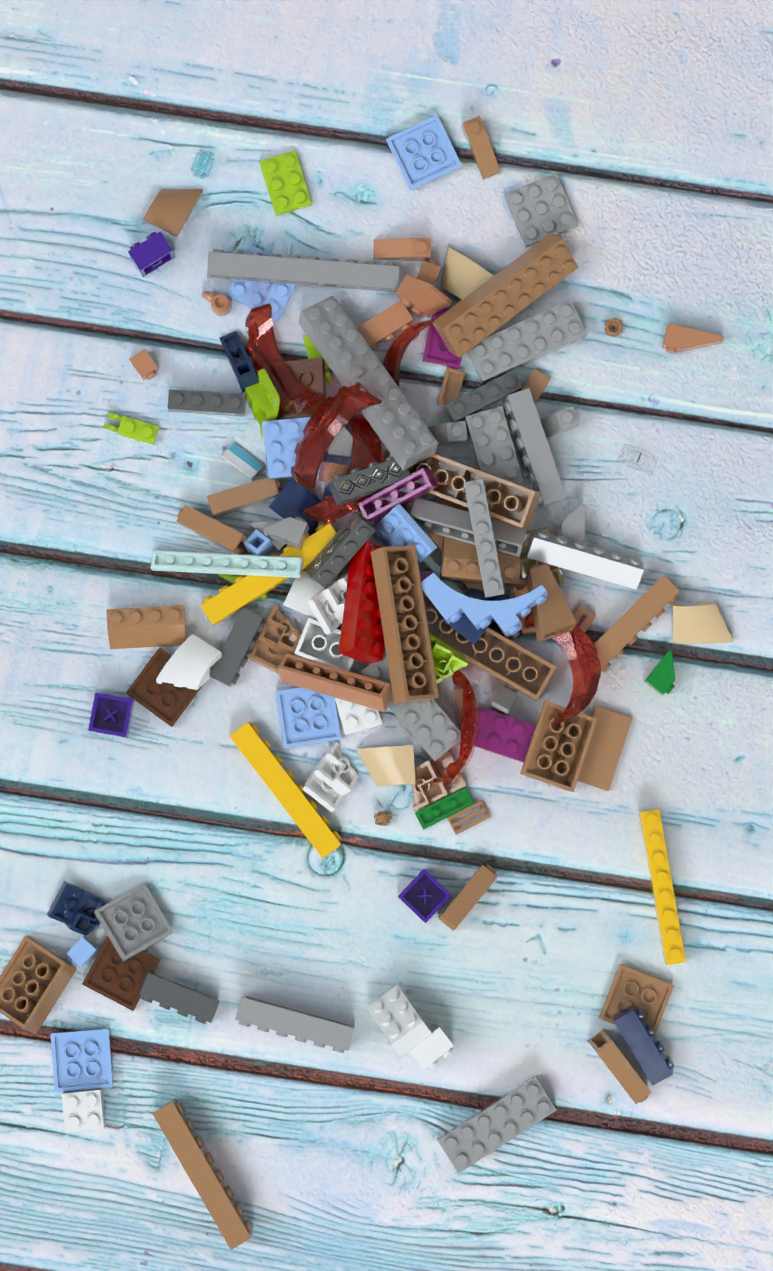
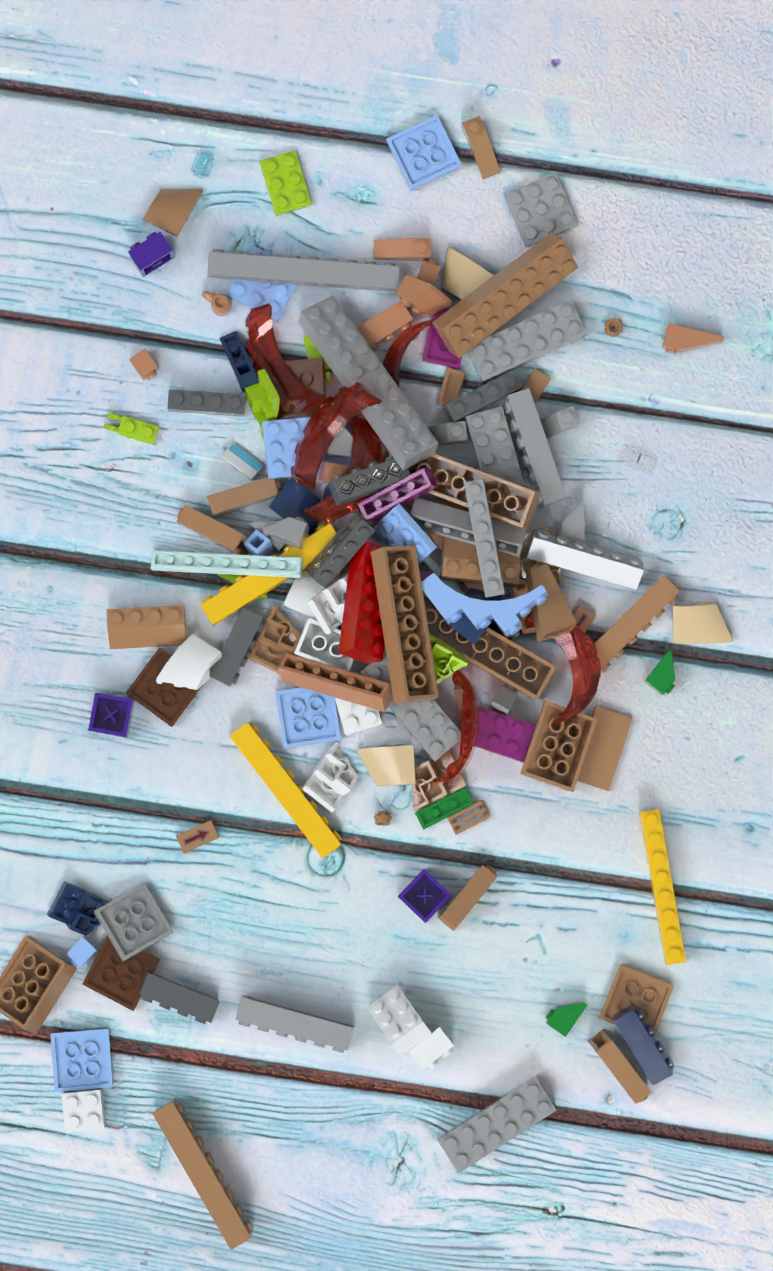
none -> medium nougat tile [176,820,219,853]
none -> green slope [545,1002,587,1037]

